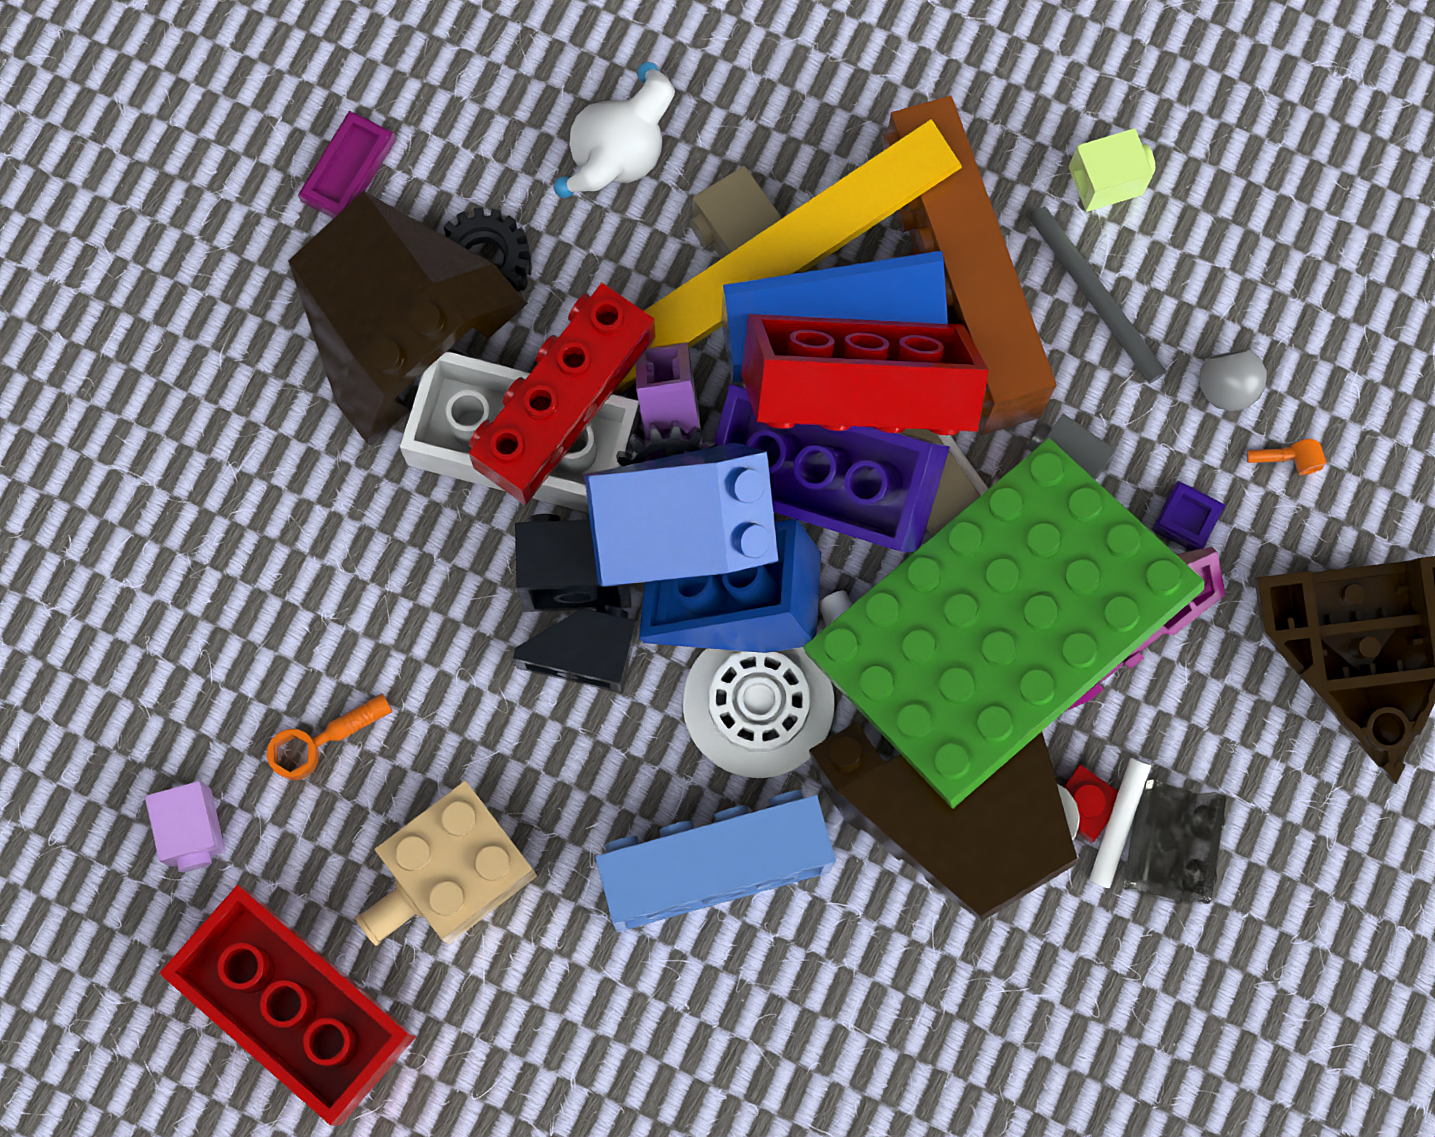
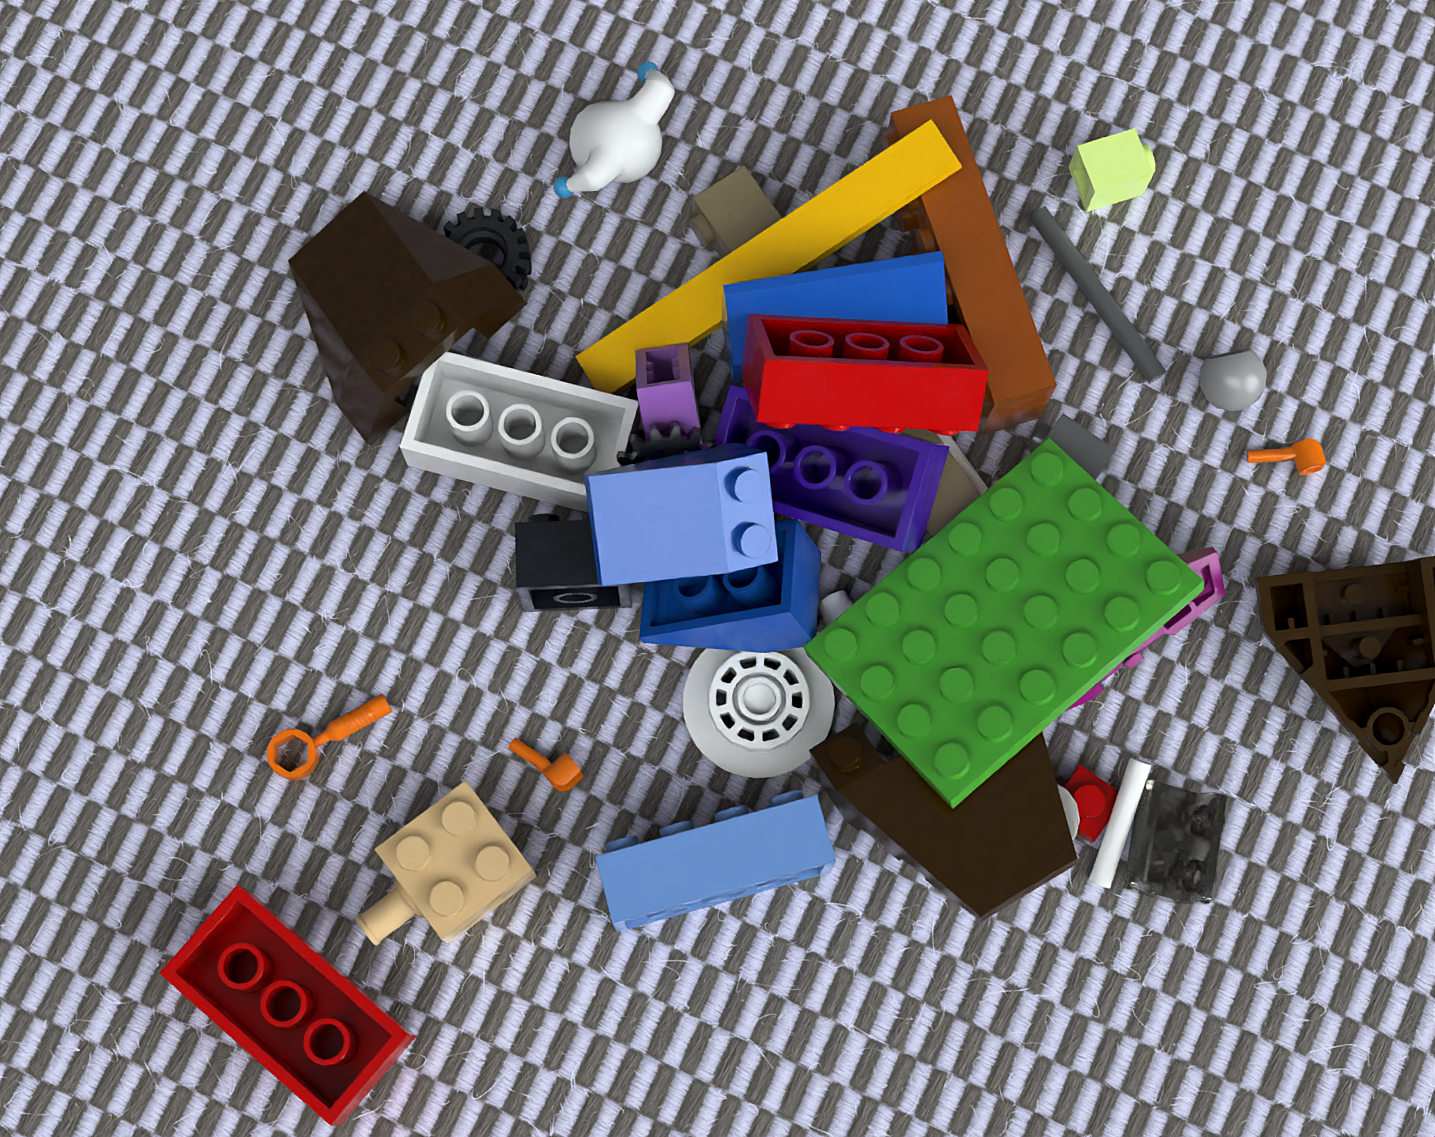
lavender brick [145,781,226,872] -> none
magenta tile [298,111,396,218] -> none
red brick [468,282,656,505] -> none
black slope [513,605,637,694] -> none
dark purple tile [1151,481,1226,551] -> none
none -> orange hand [508,738,584,792]

